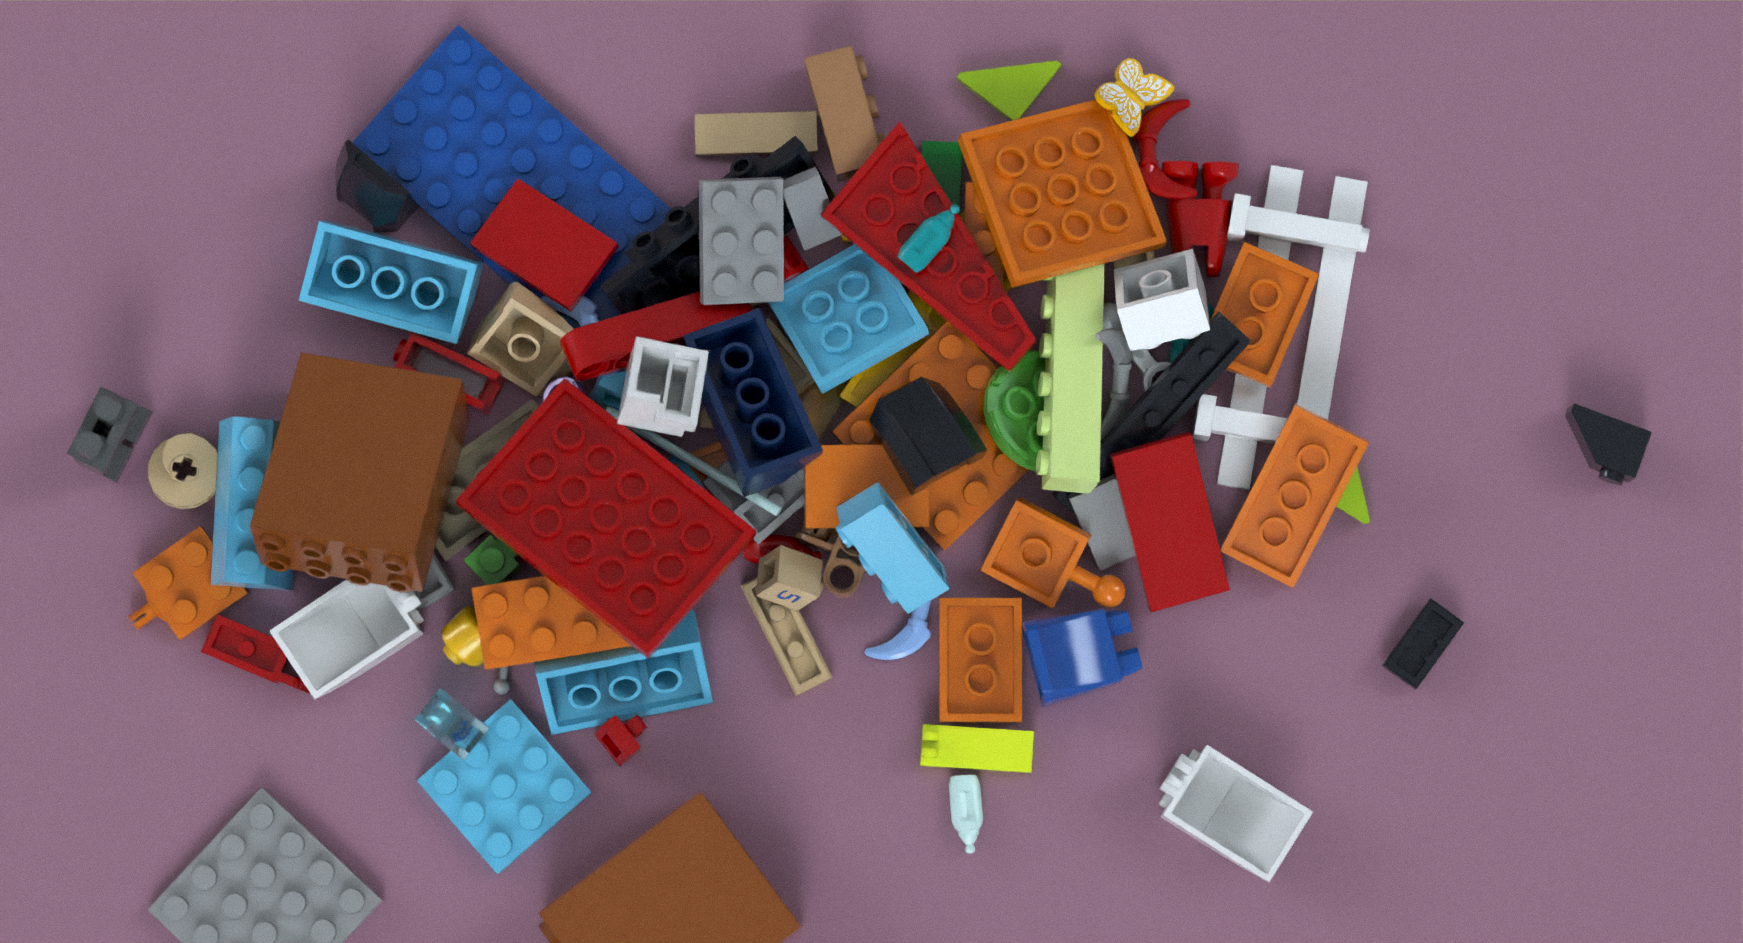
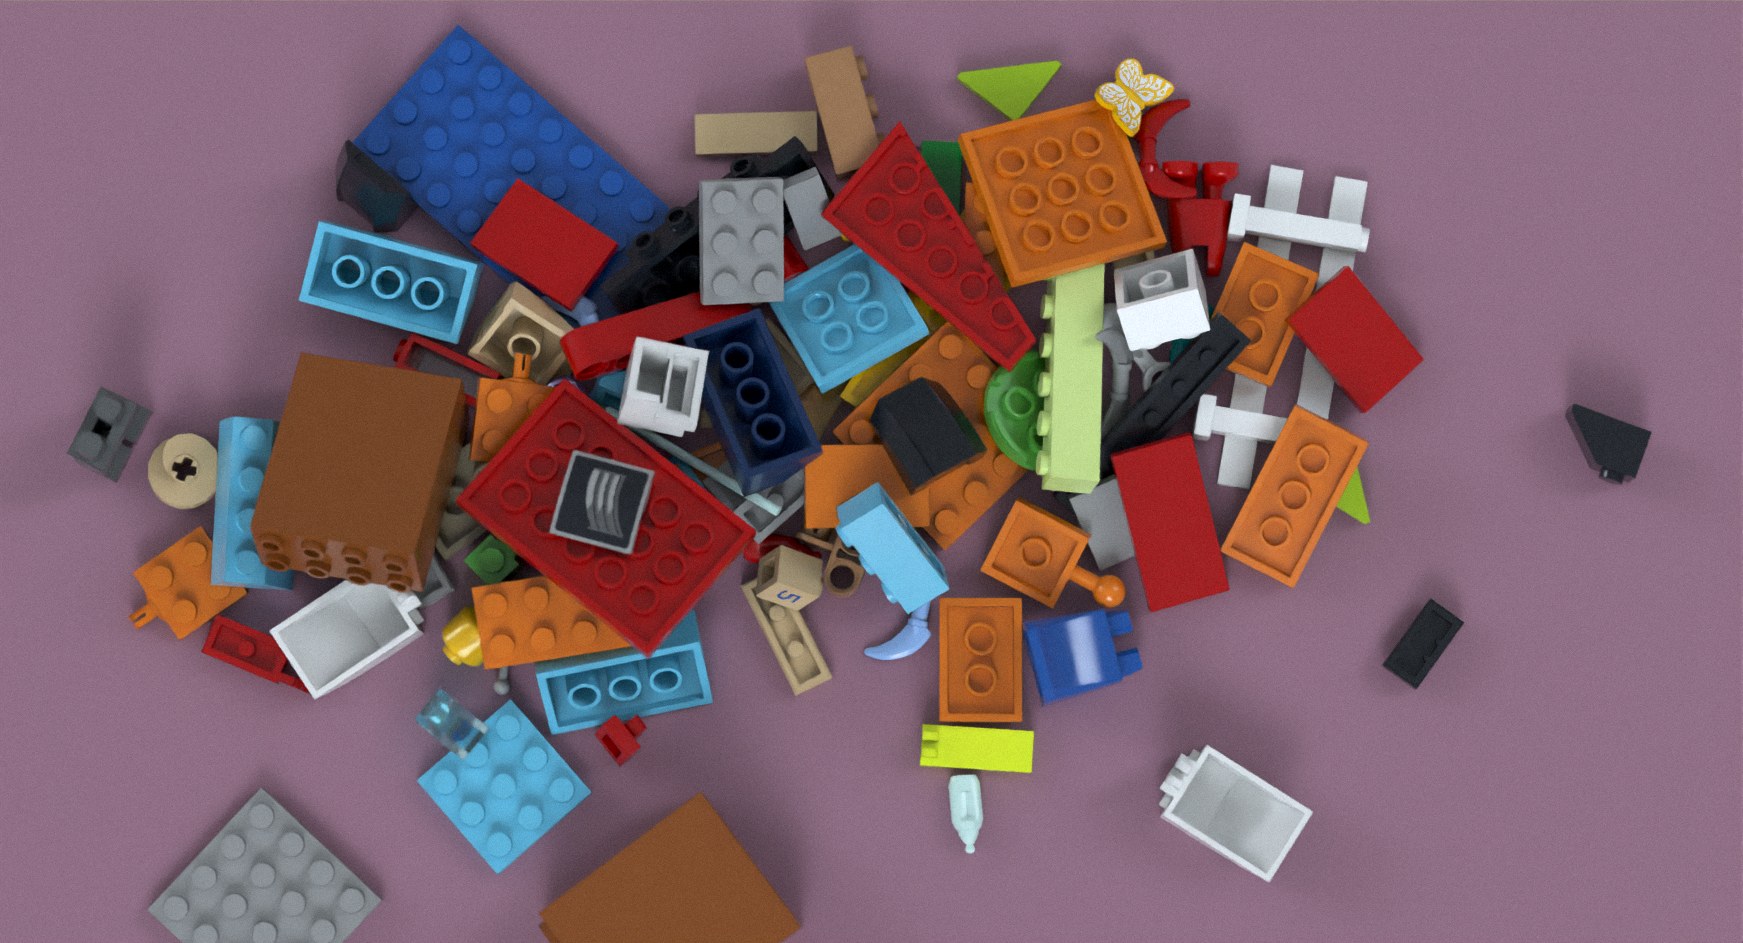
teal piece [897,204,960,273] -> none
none -> orange plate [469,353,556,462]
none -> slope [549,450,655,554]
none -> red tile [1285,266,1424,413]

